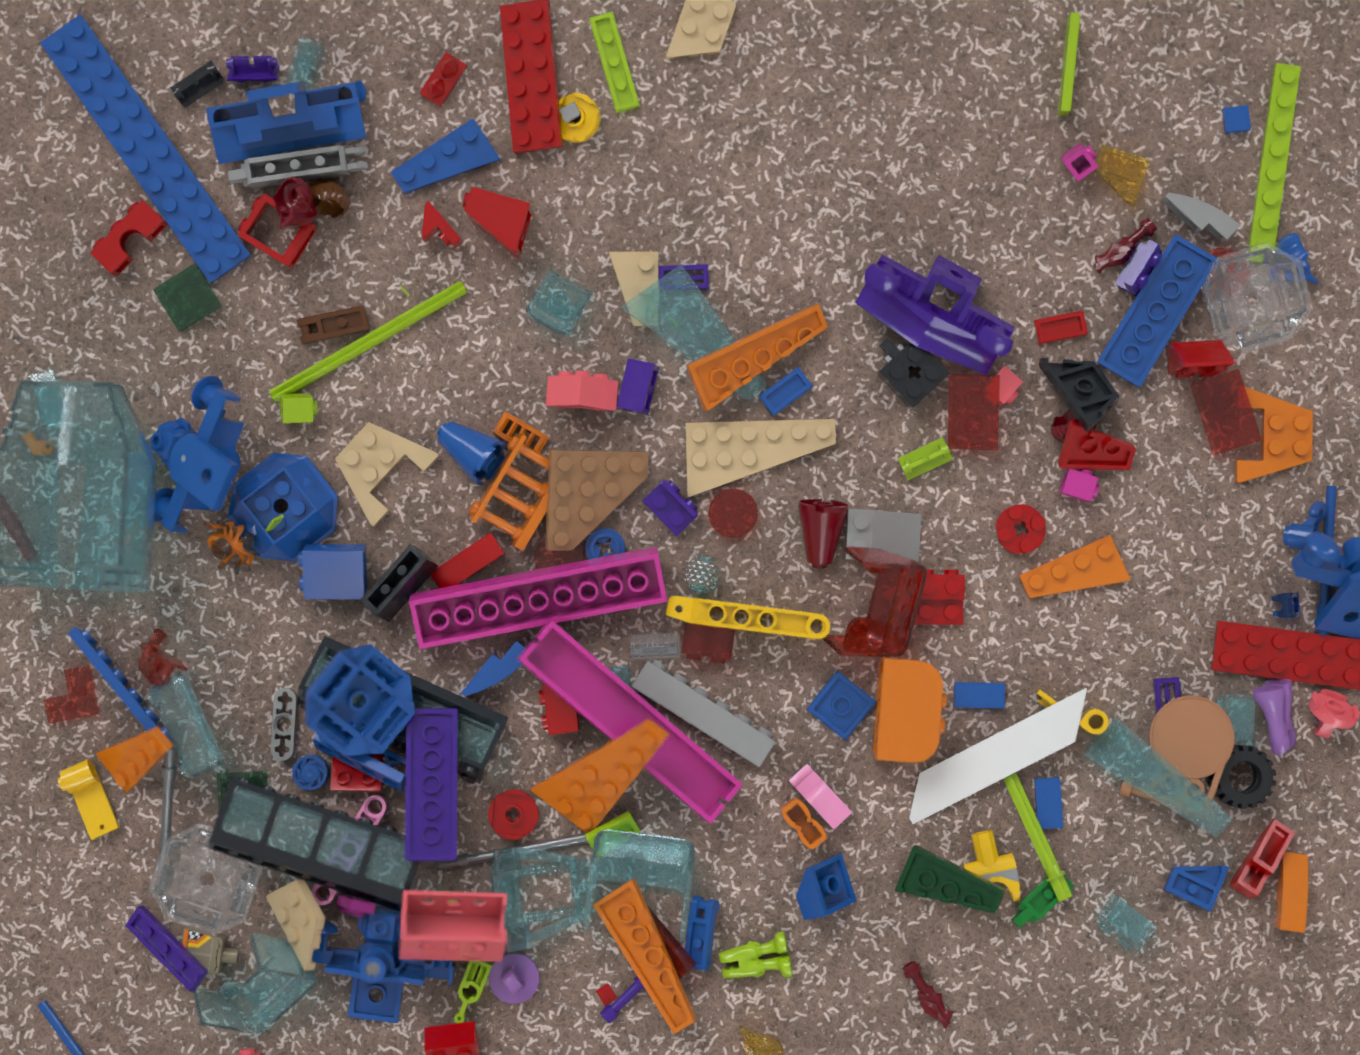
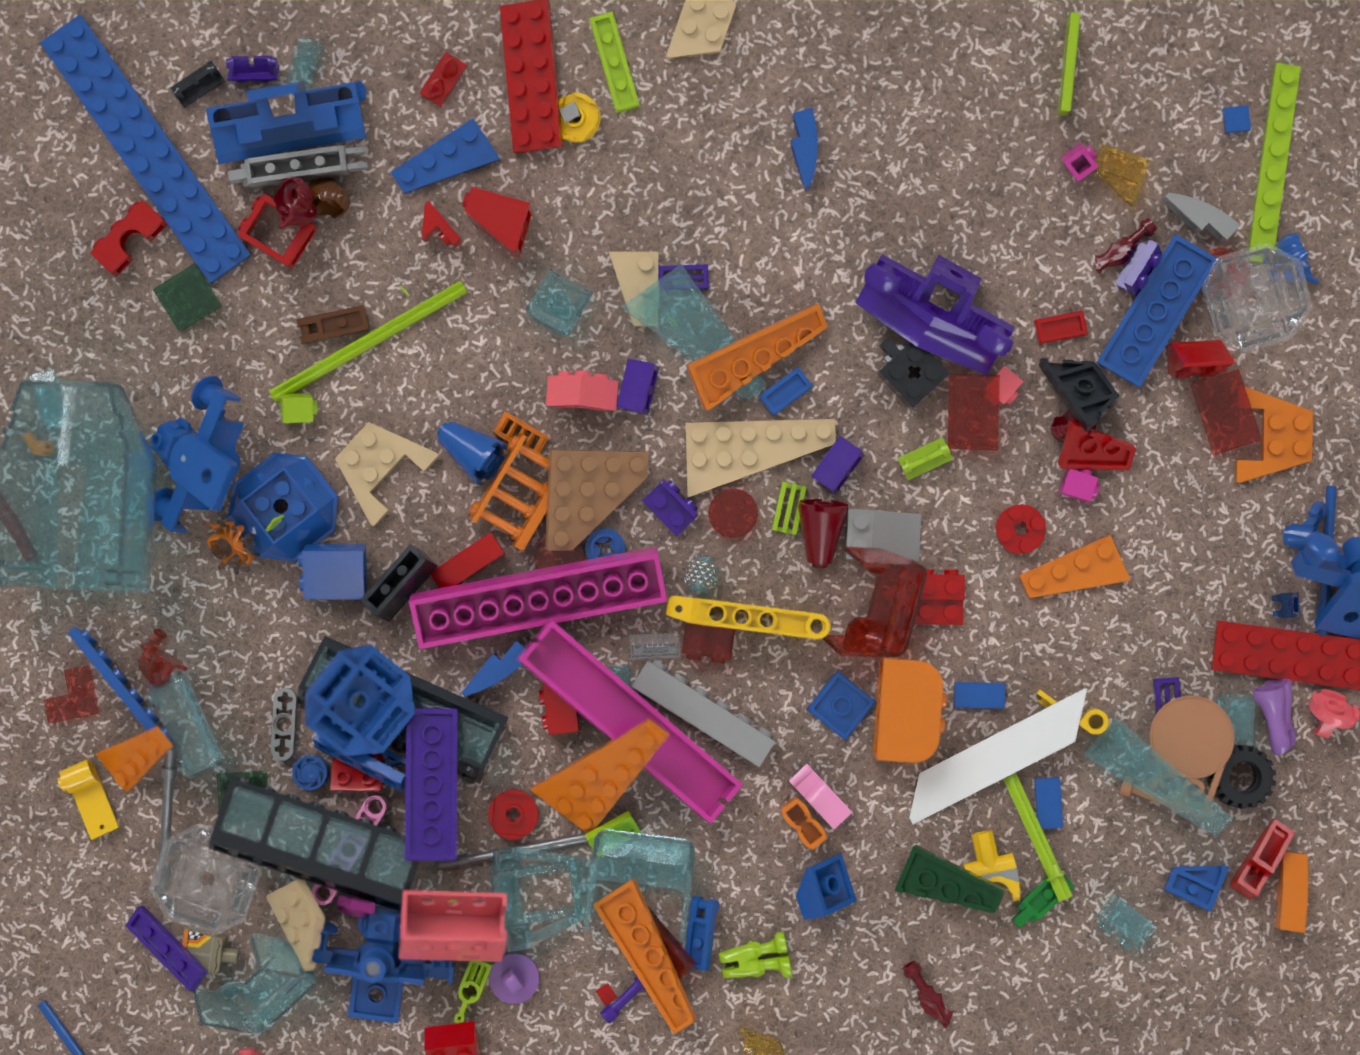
none -> lime tile [772,481,807,536]
none -> blue slope [790,108,818,191]
none -> dark purple hinge [811,436,864,495]

